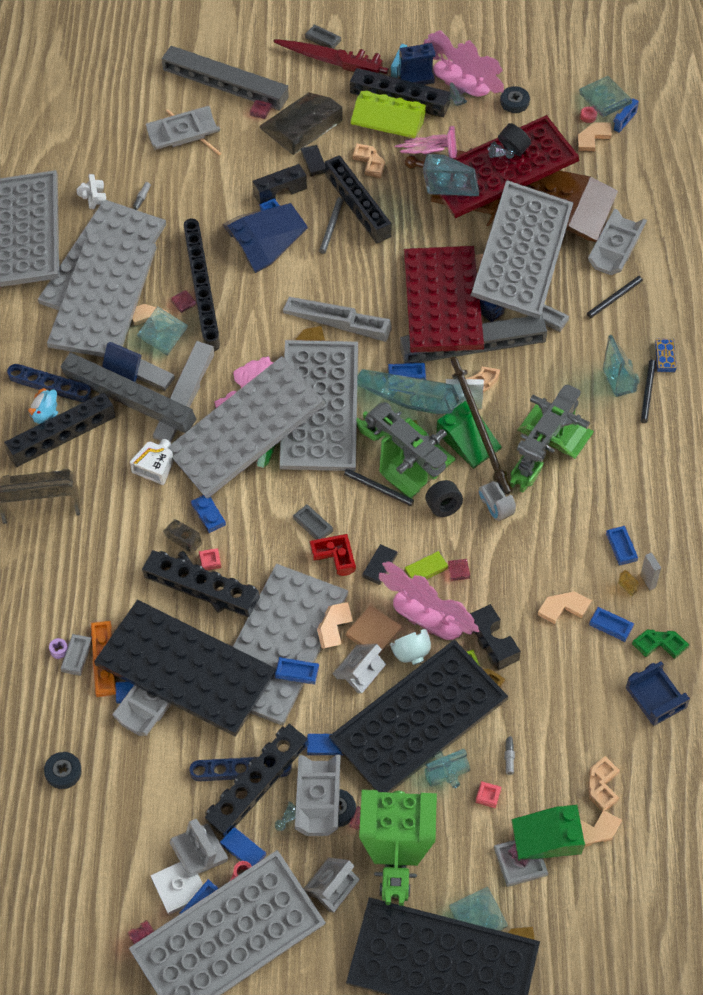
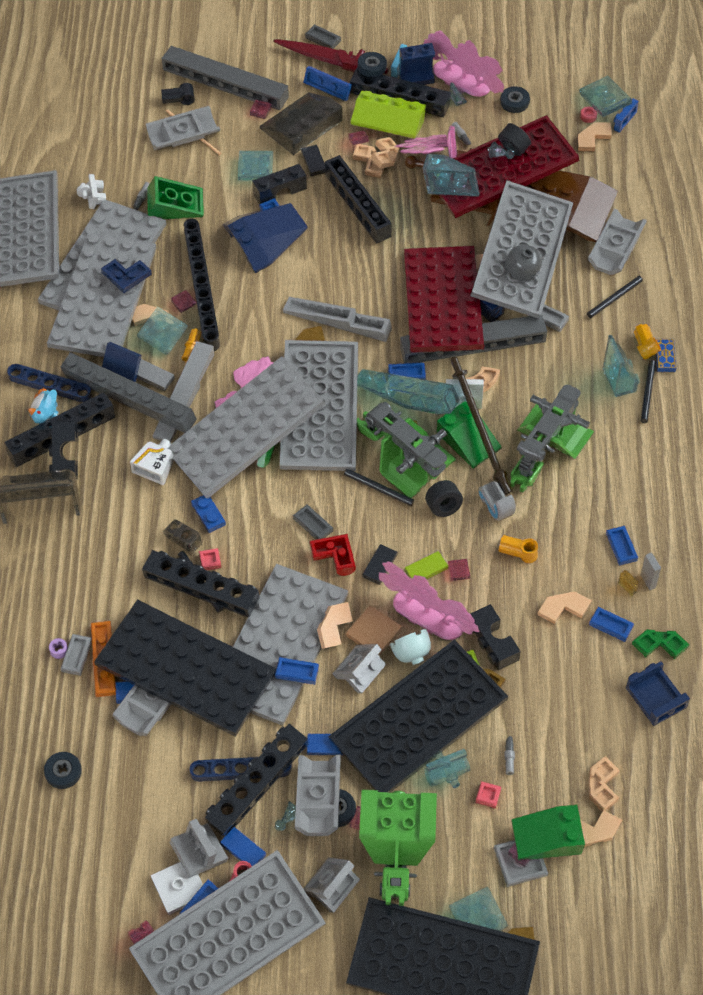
dark grey bar [319,197,344,254] -> none
none -> black arch [49,422,78,480]
none -> dark blue plate [101,259,152,293]
none -> green slope [147,176,204,219]
none -> black piece [161,83,195,105]
none -> light orange axle [182,328,202,363]
none -> clear light blue tile [238,151,273,181]
none -> blue tile [303,66,352,101]
none -> clear pink tile [348,131,369,145]
none -> black bush [357,52,387,77]
none -> light nougat tile [371,137,399,169]
none -> piece [452,122,471,145]
none -> light orange piece [499,535,538,563]
none -> dark grey cylinder [505,244,542,282]
none -> light orange piece [634,324,661,360]

